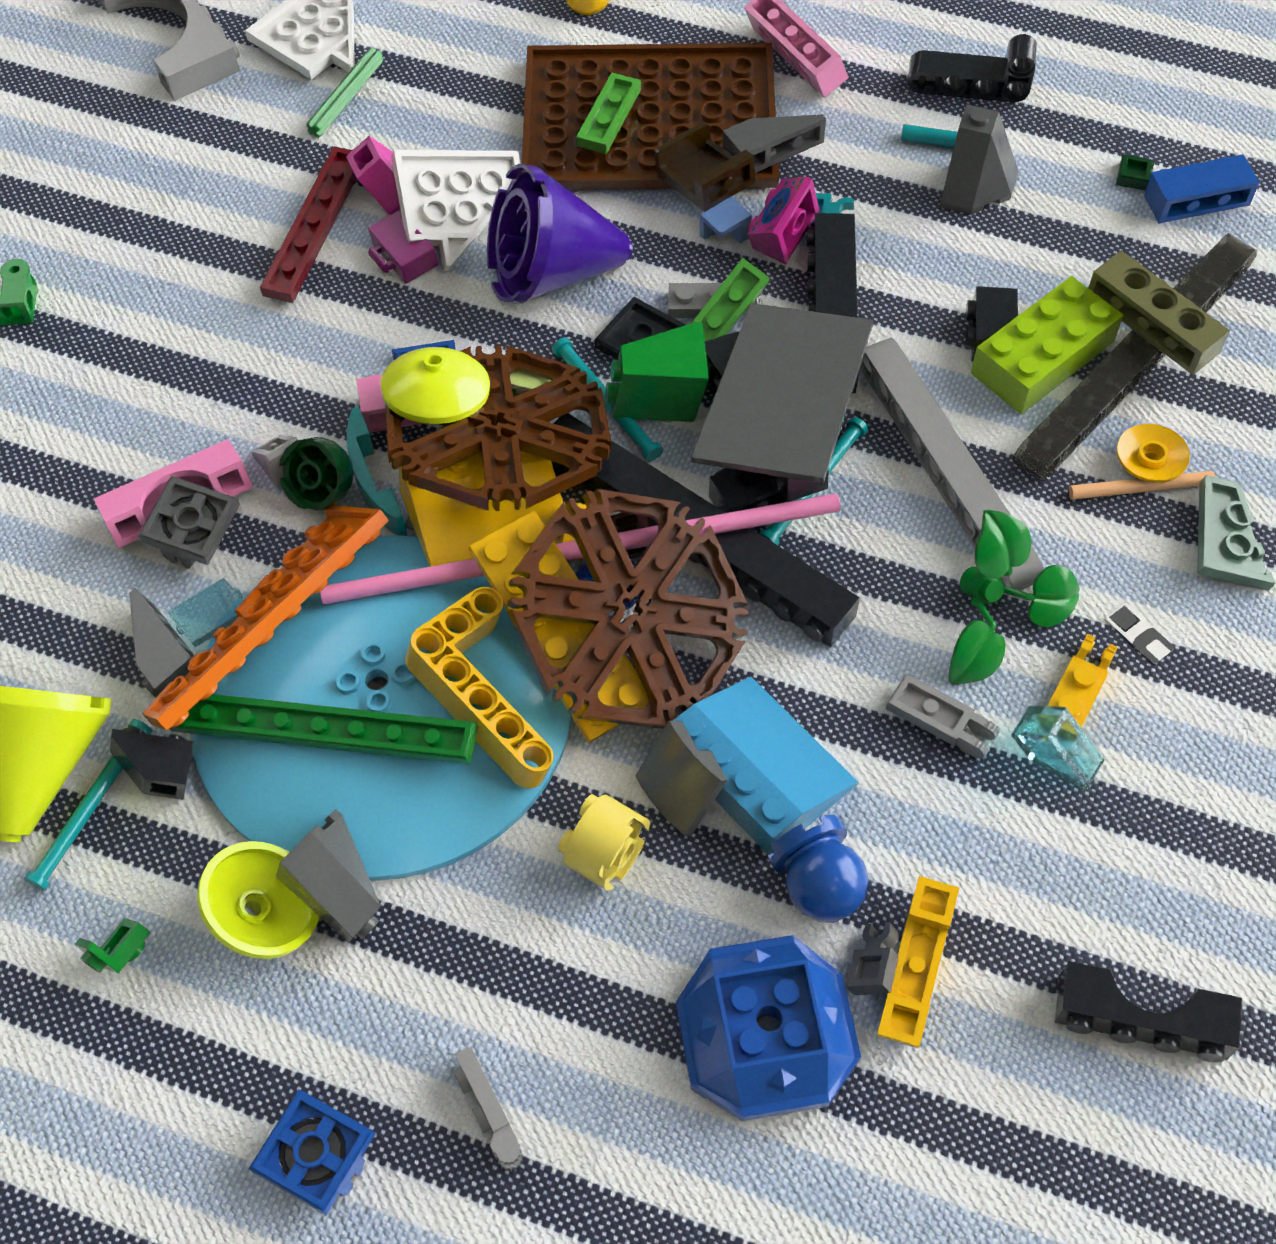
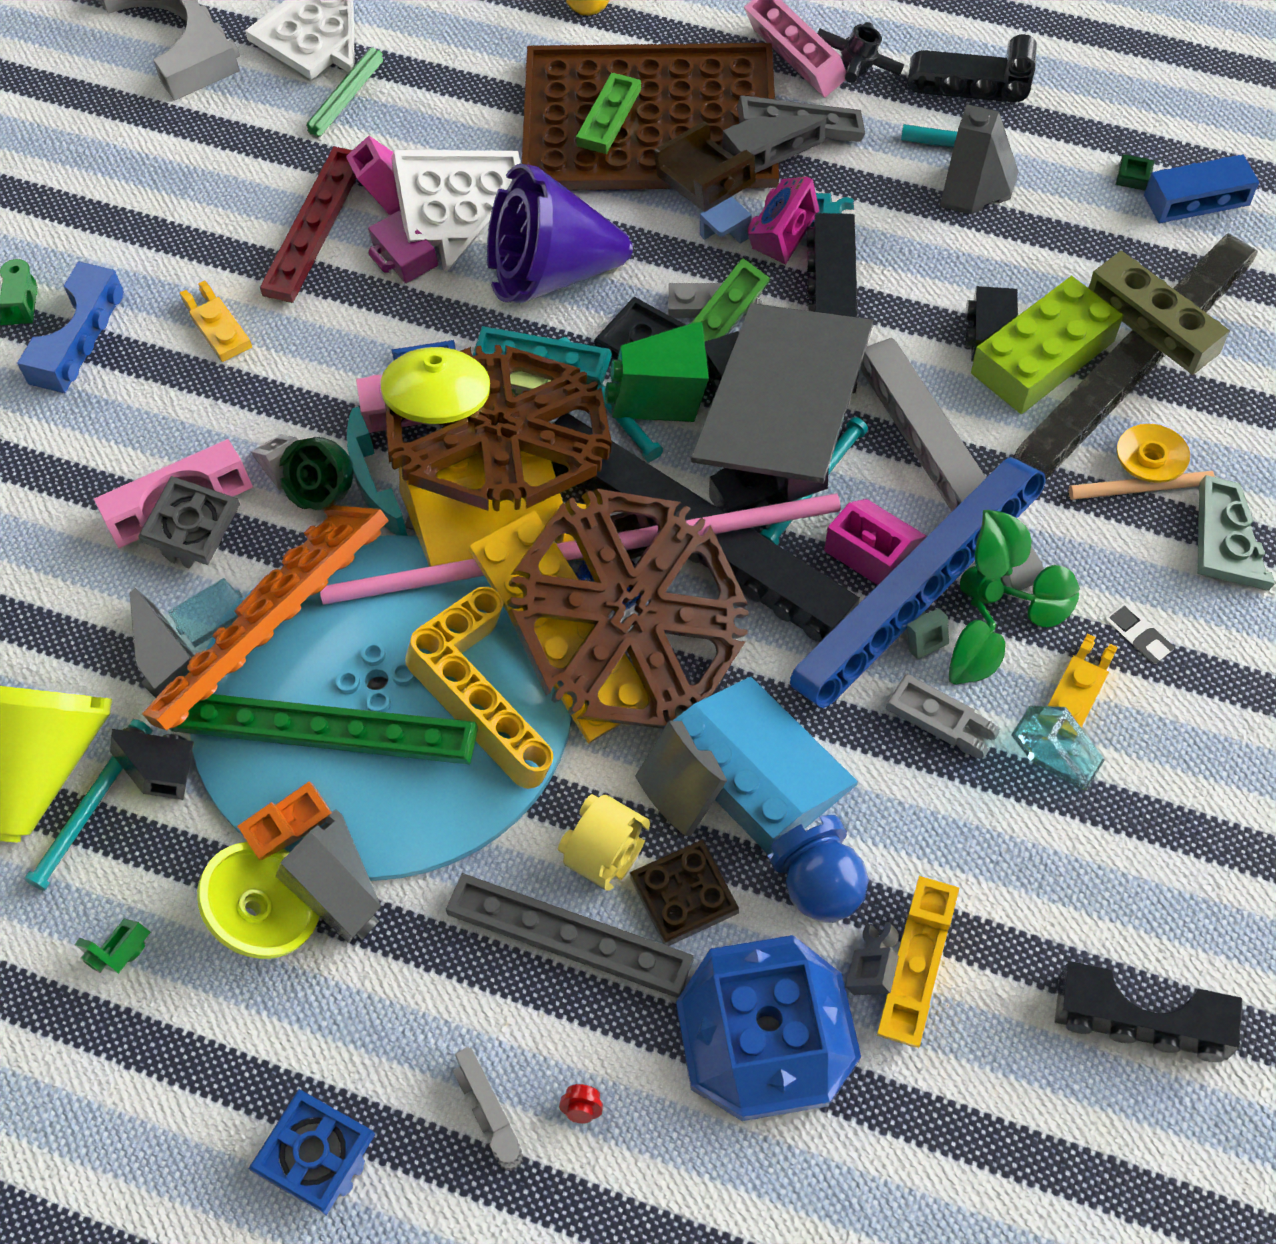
none -> arch [17,261,124,393]
none -> yellow hinge [179,280,252,362]
none -> orange slope [237,781,332,860]
none -> dark grey plate [446,873,694,998]
none -> teal tile [473,326,612,385]
none -> red plate [559,1084,603,1124]
none -> dark brown tile [630,839,739,946]
none -> dark grey plate [737,95,865,142]
none -> blue beam [790,457,1046,708]
none -> black bar [817,22,905,83]
none -> dark pink slope [824,499,927,585]
none -> sand green tile [907,608,949,660]

